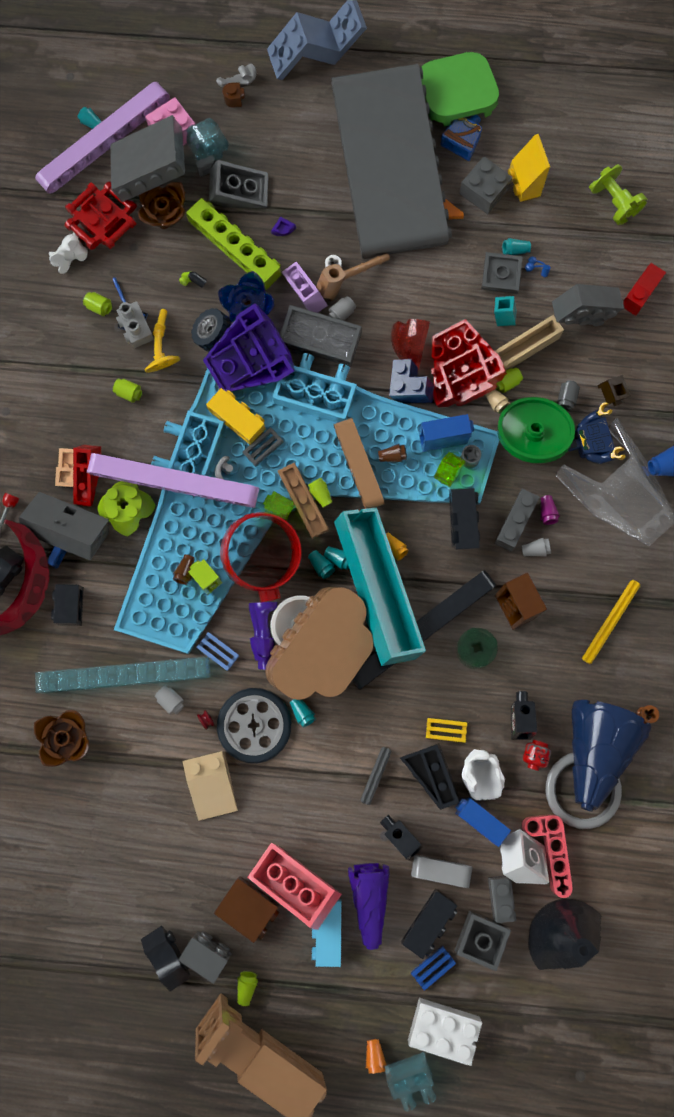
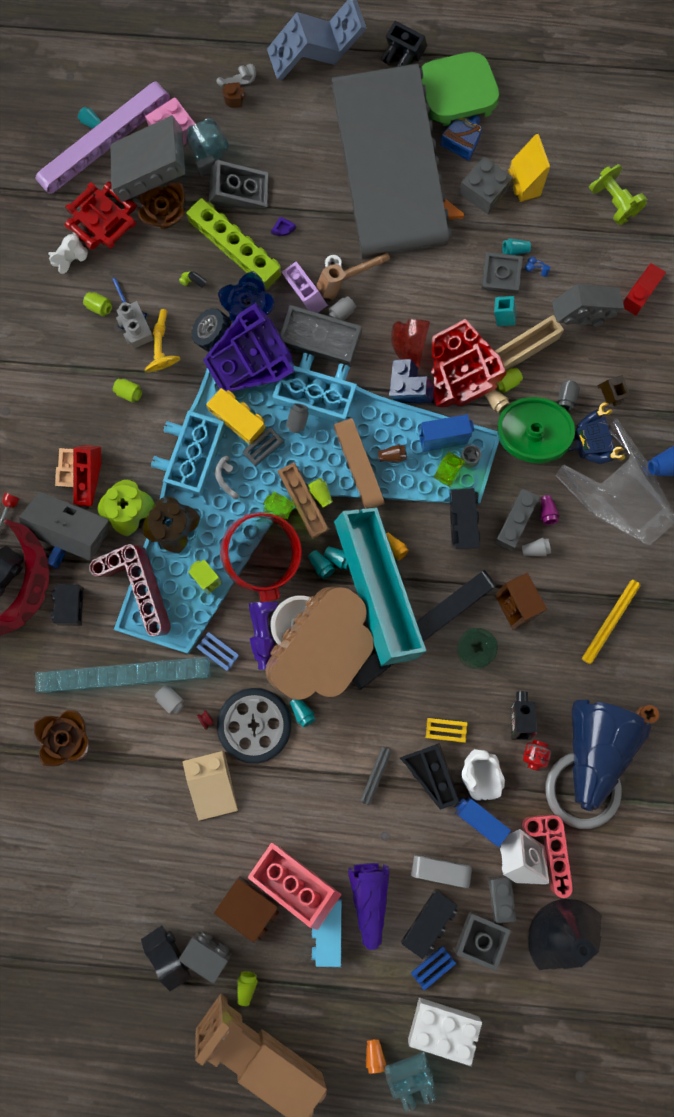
lavender beam [87,453,259,508] -> none
reddish brown cone [173,554,195,585] -> none
black torso [380,815,423,861] -> none
none -> dark red beam [89,544,171,636]
none -> dark brown brick [143,497,200,553]
none -> dark grey brick [286,403,309,433]
none -> black brick [381,21,428,67]

